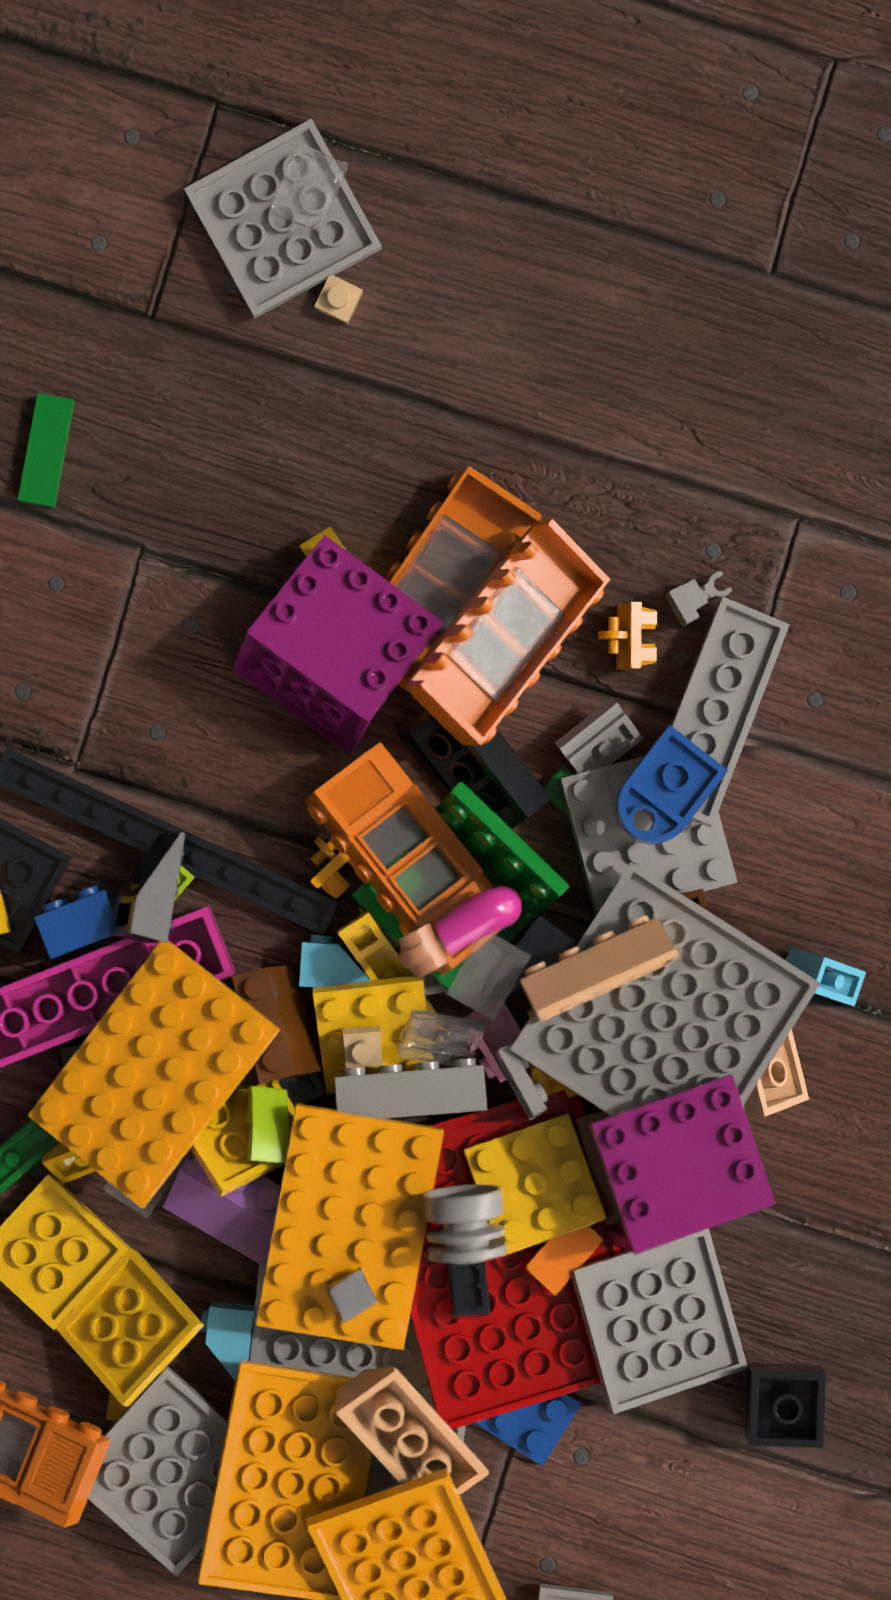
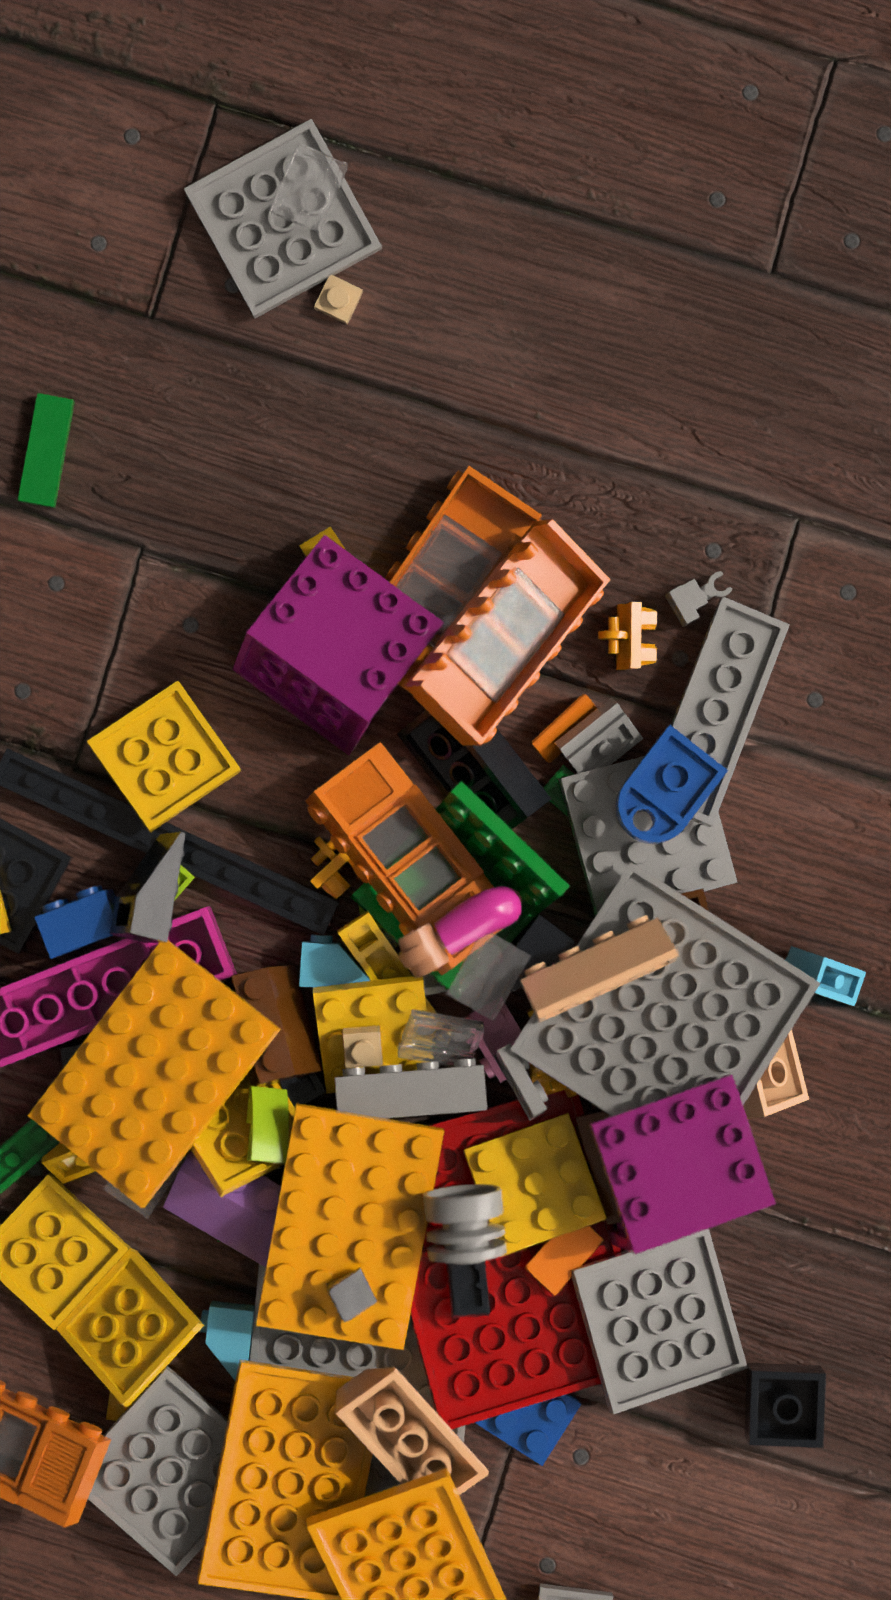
none -> yellow plate [87,681,241,833]
none -> orange slope [531,694,597,763]

